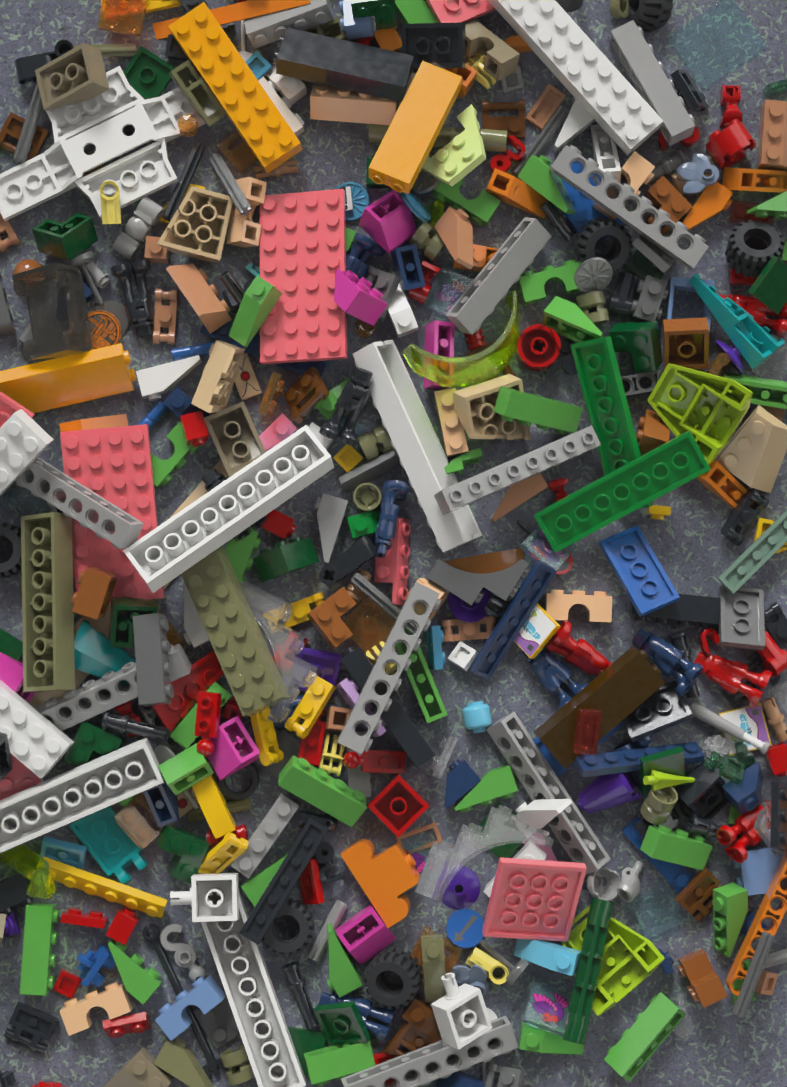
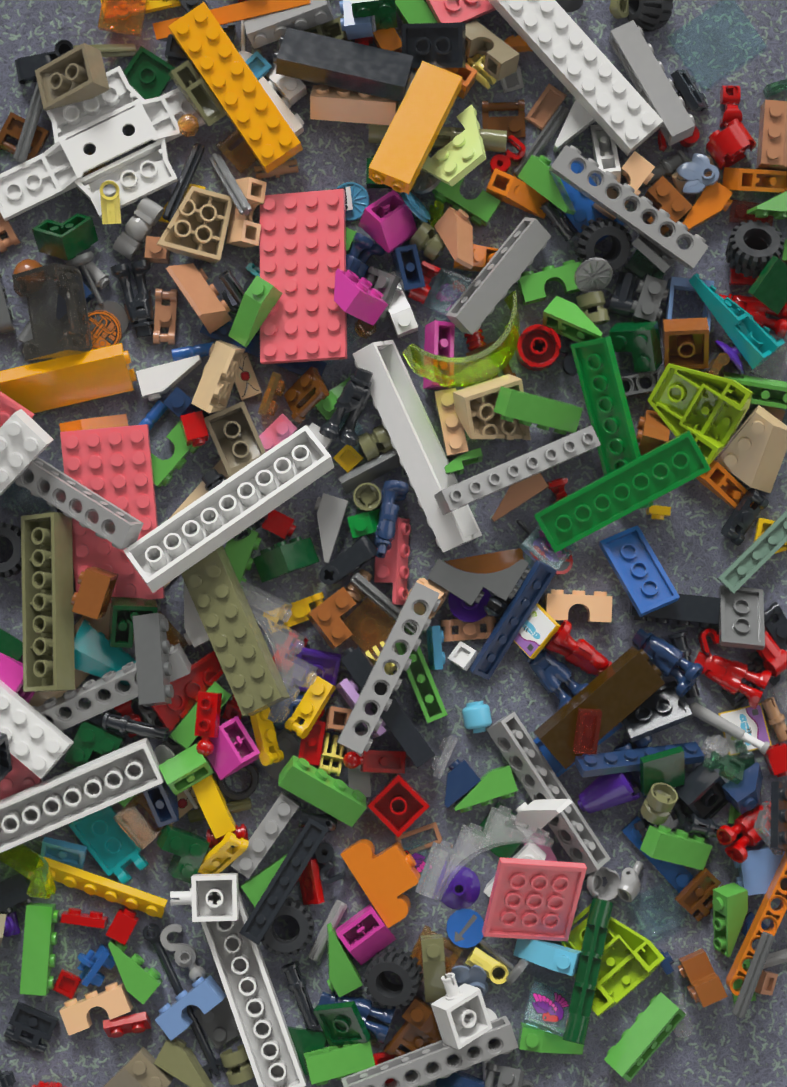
lime piece [643,770,695,791] -> none

